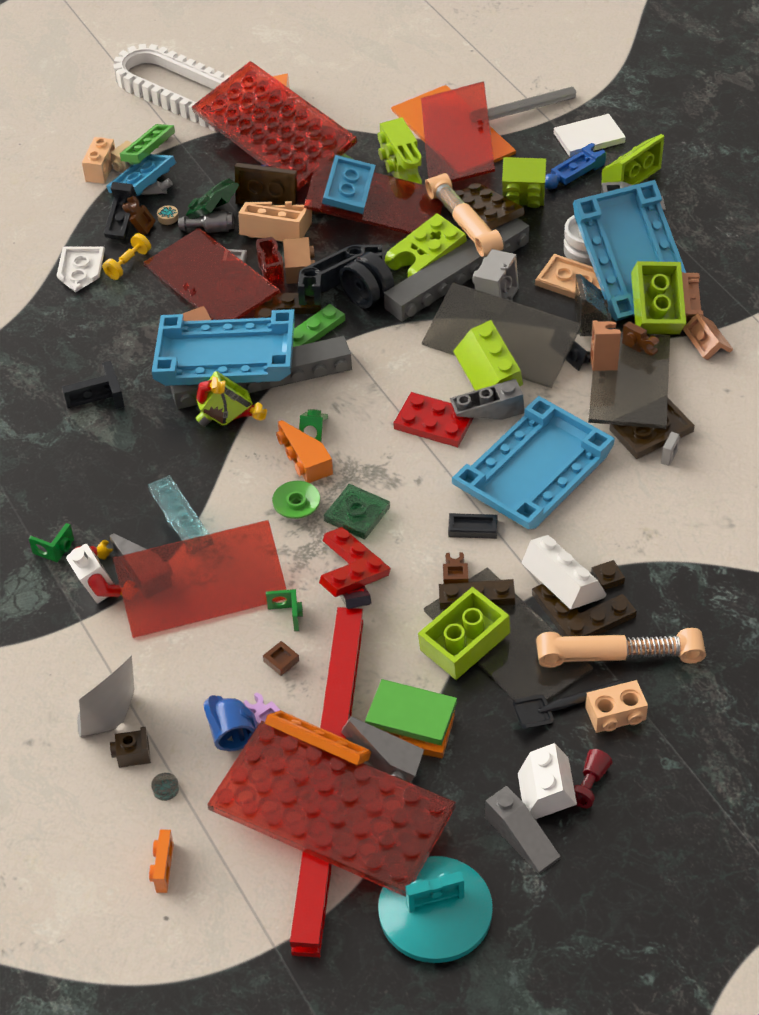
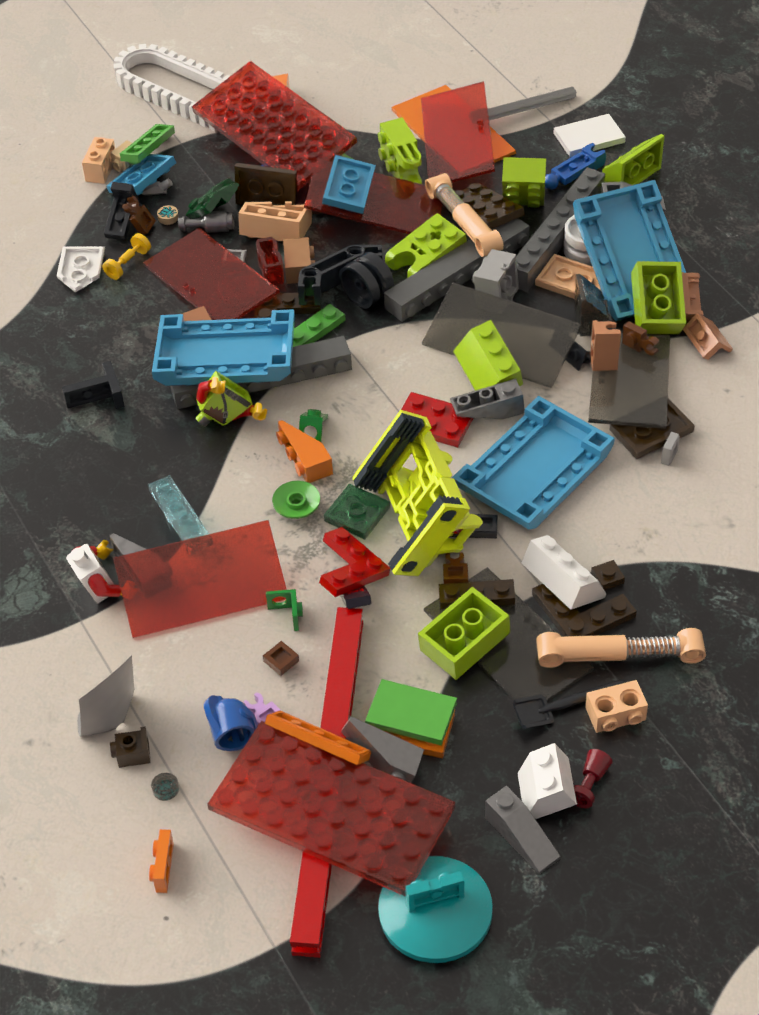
green bracket [29,523,74,562] -> none
none -> neon yellow container [352,410,483,576]
none -> dark grey brick [516,167,605,292]

